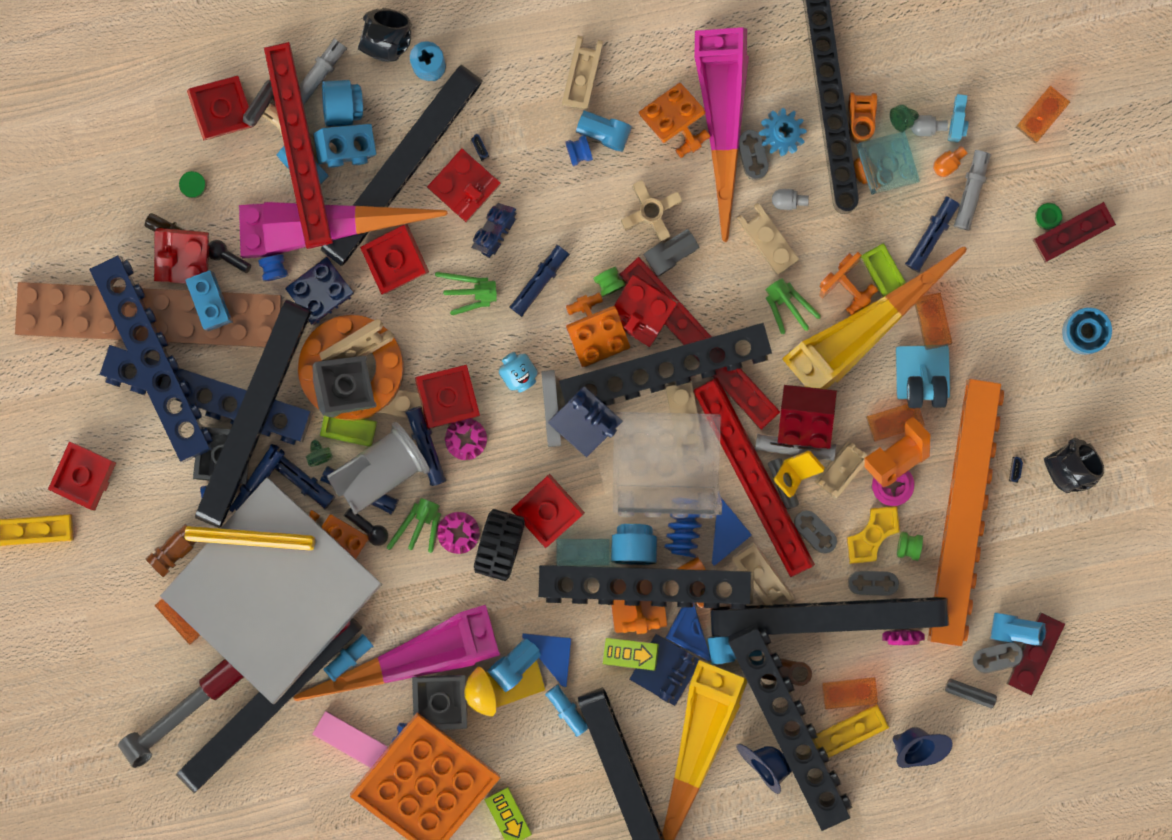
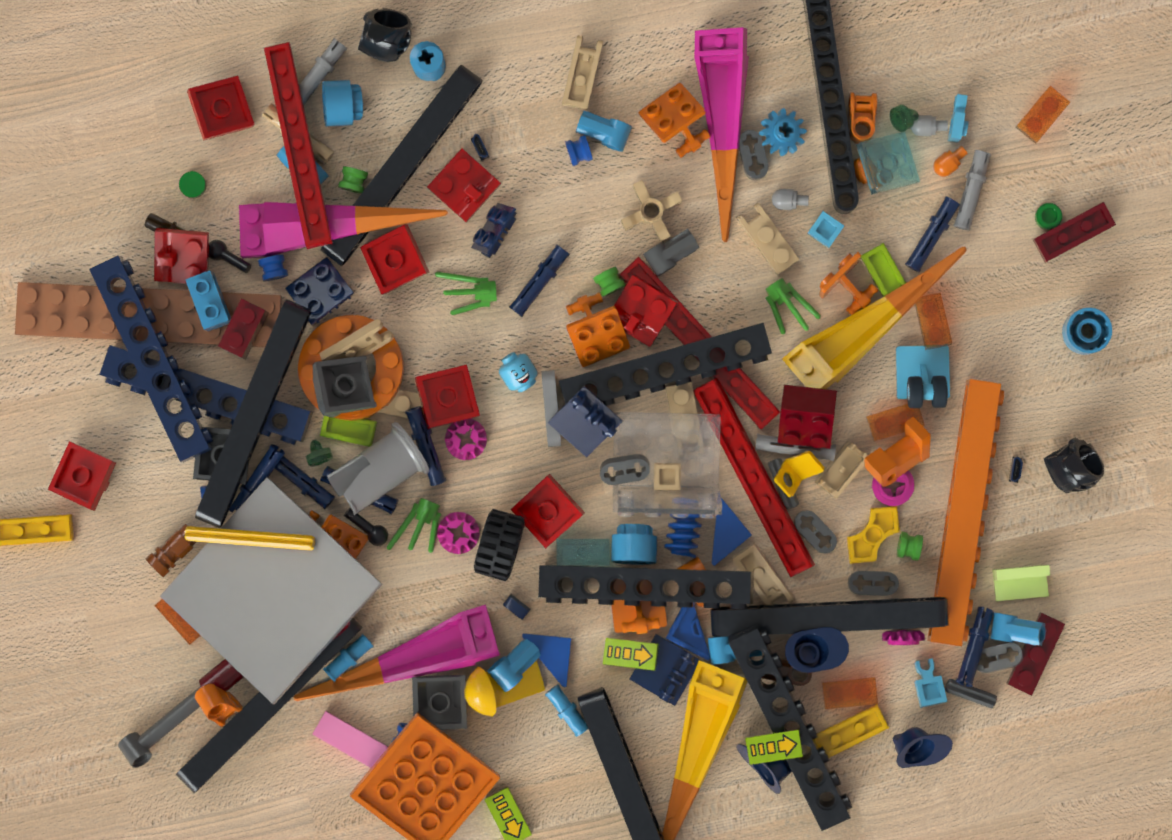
dark grey axle [243,80,274,127] -> none
dark azure brick [313,124,376,168] -> none
none -> orange piece [195,684,243,727]
none -> dark red brick [218,298,269,360]
none -> bright green wheel [338,166,368,194]
none -> dark blue piece [503,594,531,620]
none -> dark grey beam [600,454,650,485]
none -> tan tile [654,463,681,490]
none -> lime tile [745,730,803,765]
none -> dark blue piece [785,627,849,673]
none -> medium azure plate [807,211,844,248]
none -> medium azure plate [914,658,947,708]
none -> dark blue pin [956,607,994,687]
none -> yellowish green panel [992,565,1050,601]

